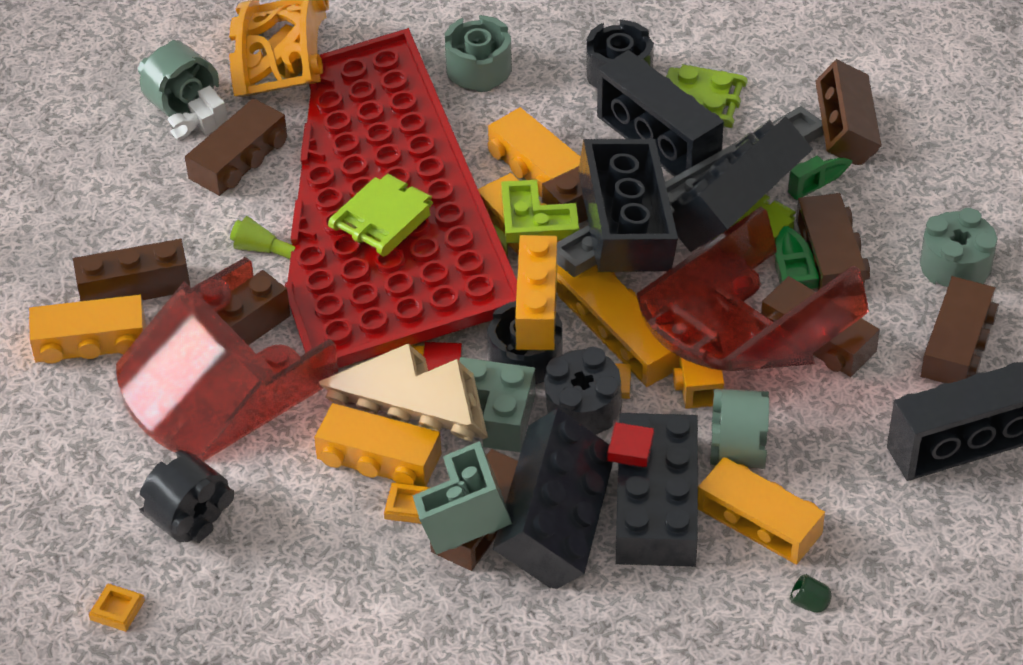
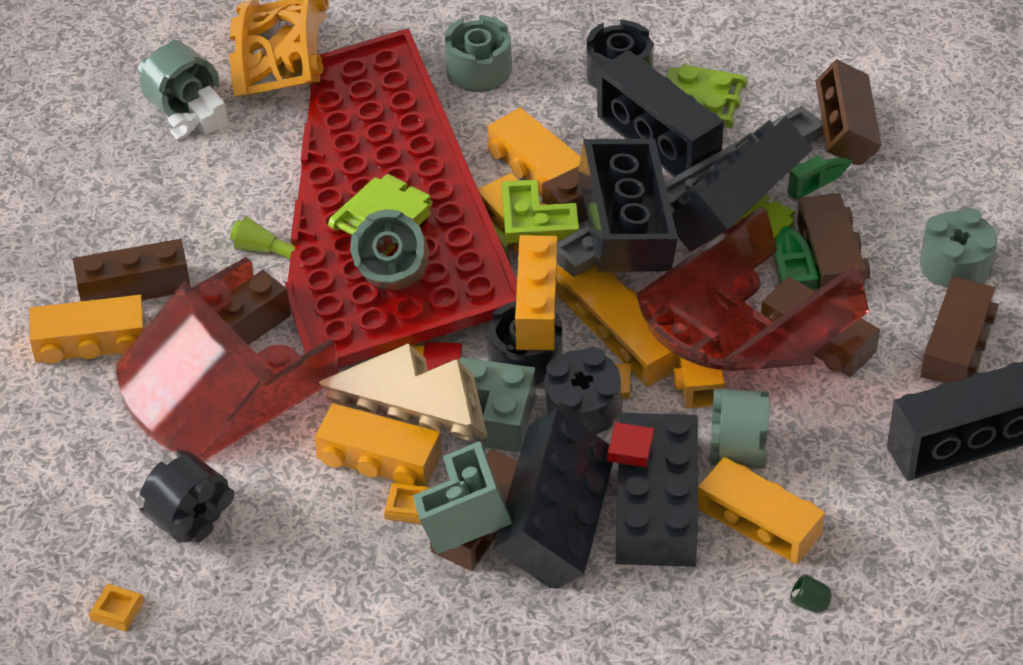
reddish brown brick [185,98,288,196] -> none
none -> sand green brick [350,209,429,291]

